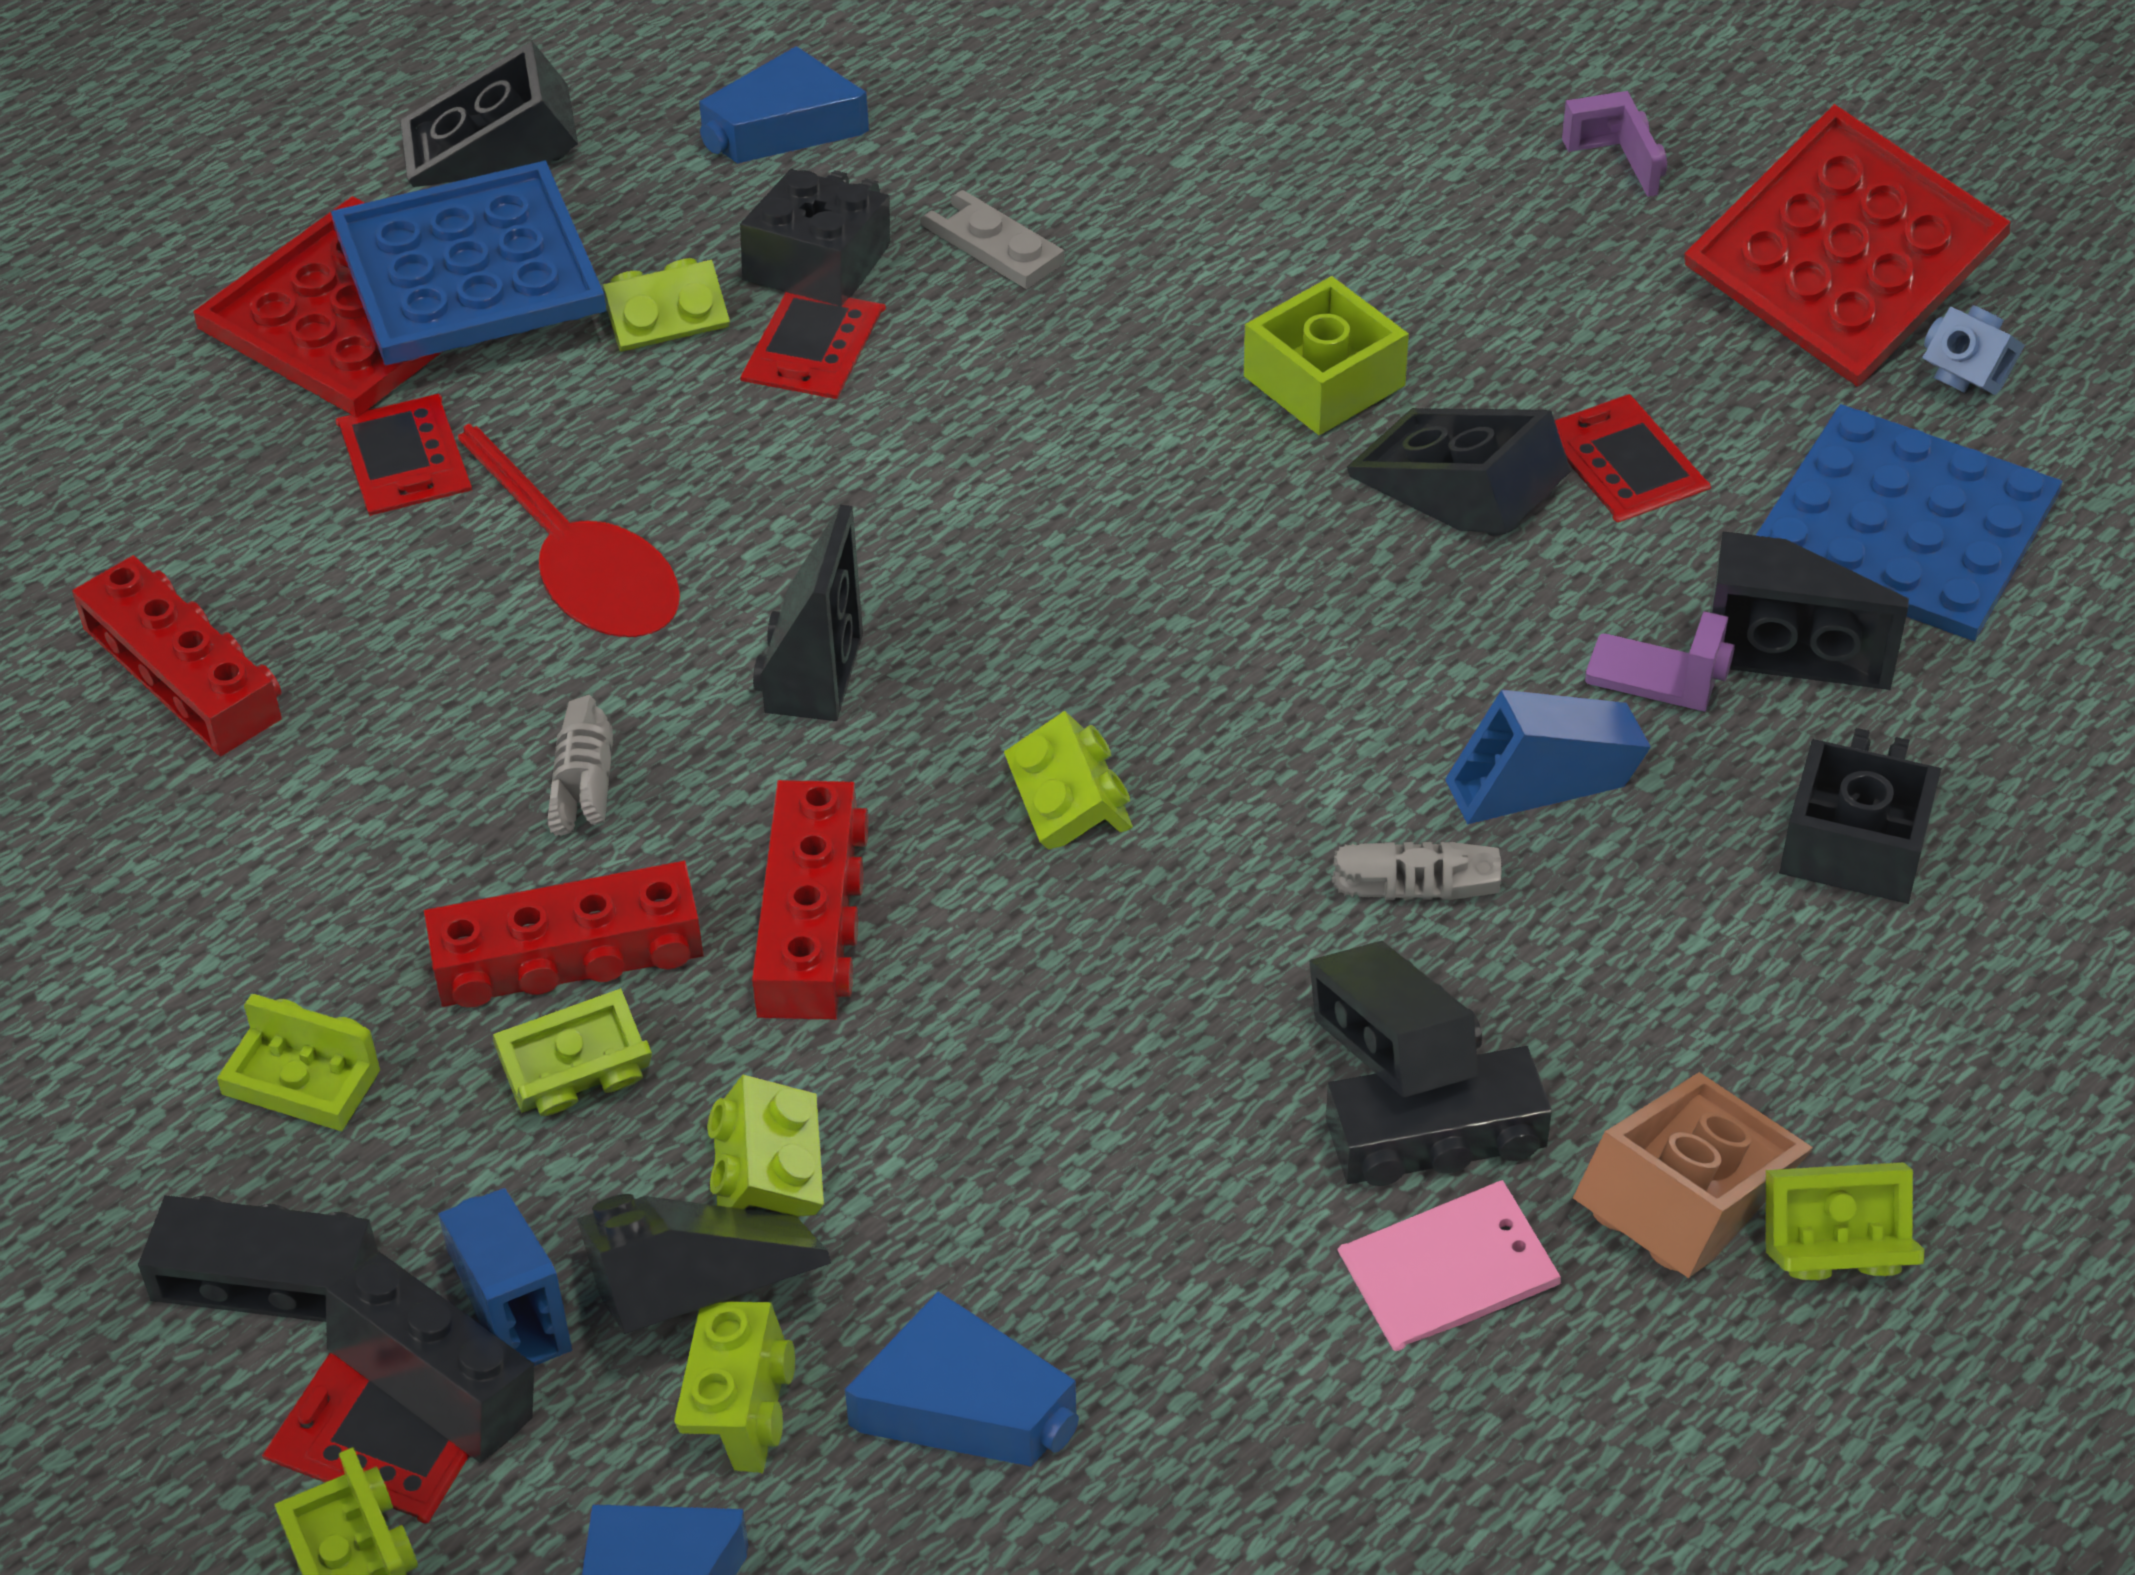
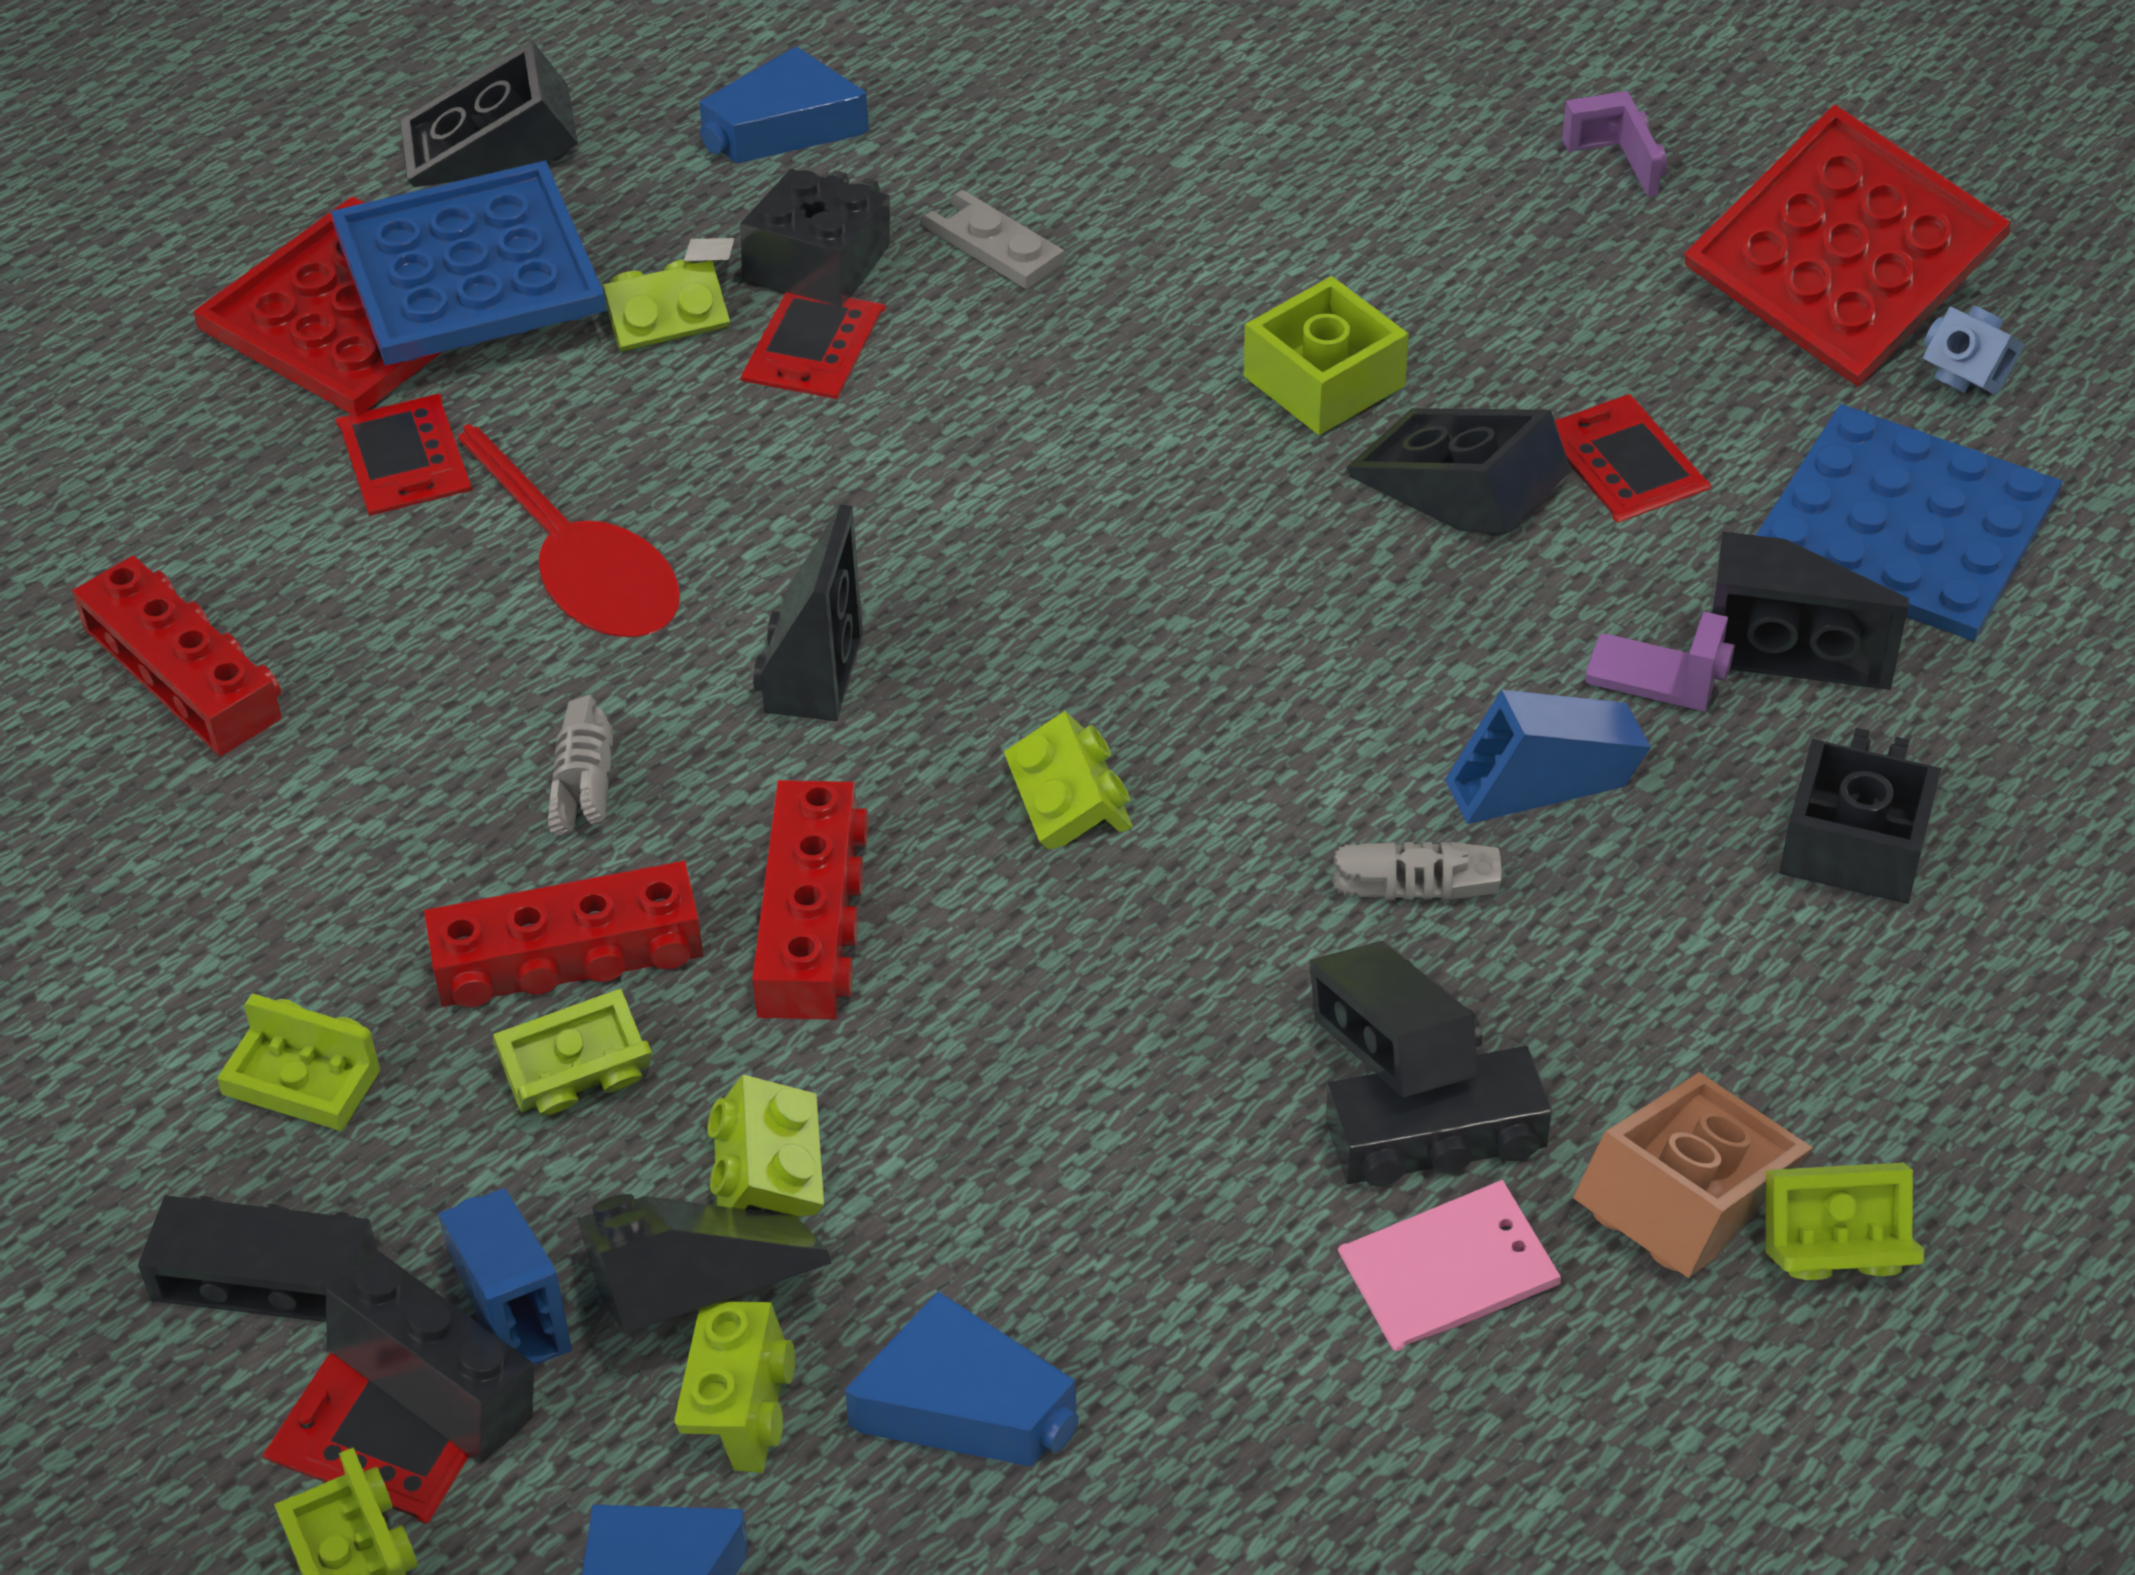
none -> white sticker [684,238,734,261]

